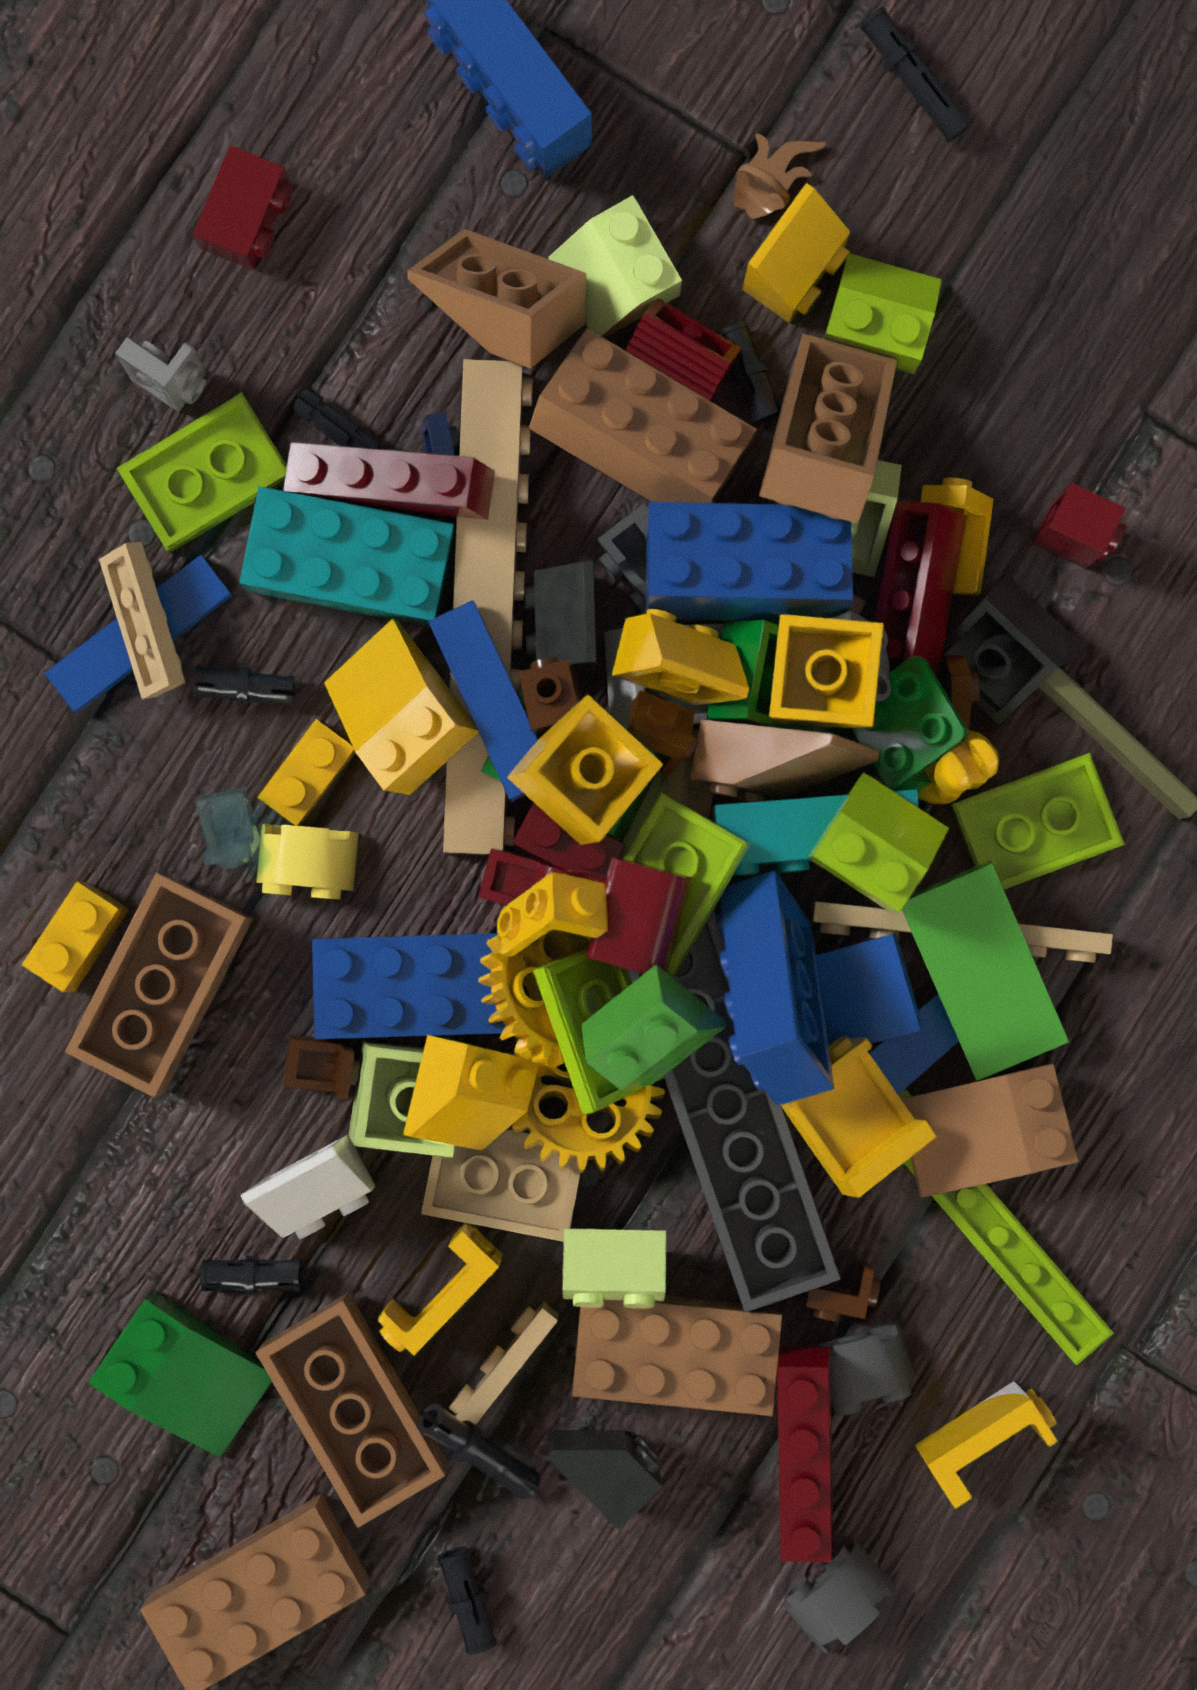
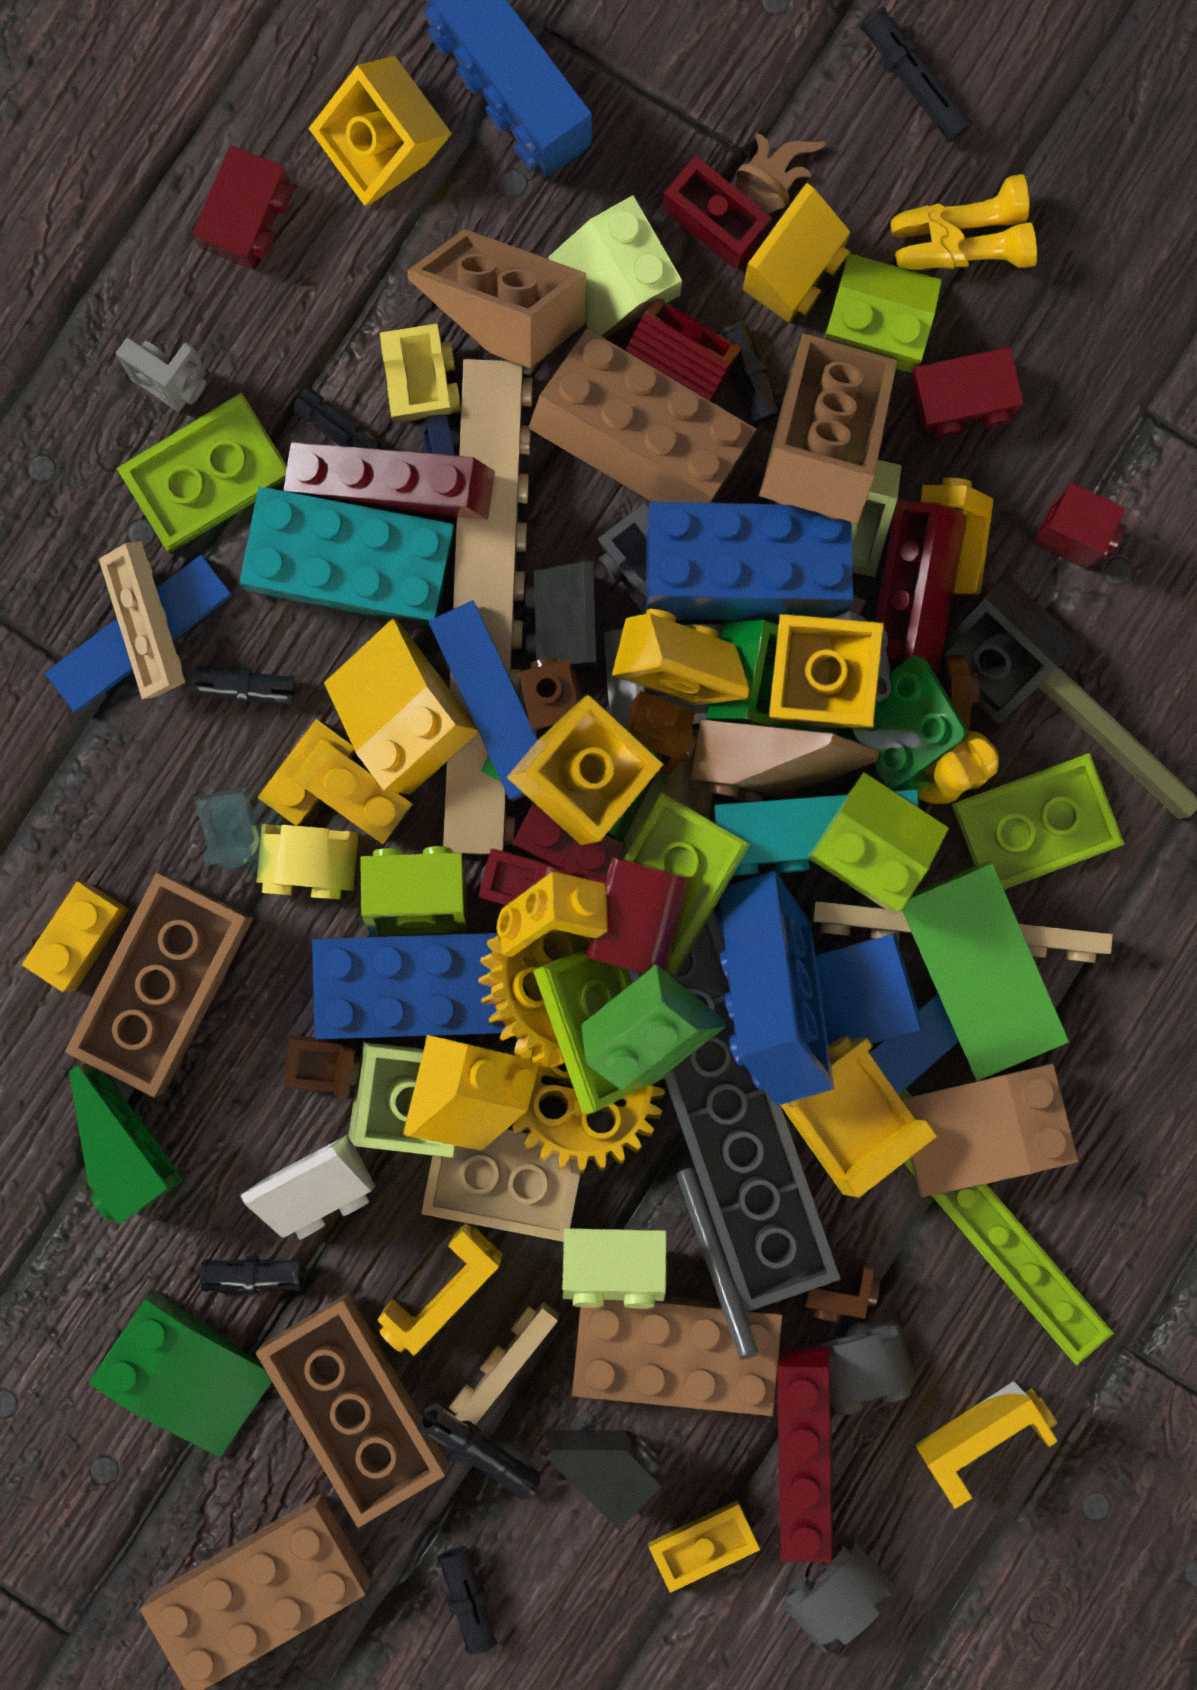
none -> green slope [69,1063,185,1225]
none -> yellow brick [293,738,412,844]
none -> yellow slope [309,56,452,206]
none -> lime slope [361,846,469,937]
none -> light yellow cylinder [380,323,461,423]
none -> yellow plate [648,1500,760,1593]
none -> dark red brick [662,155,772,271]
none -> dark grey bar [676,1168,759,1360]
none -> yellow piece [891,174,1037,270]
none -> dark red brick [908,347,1023,438]

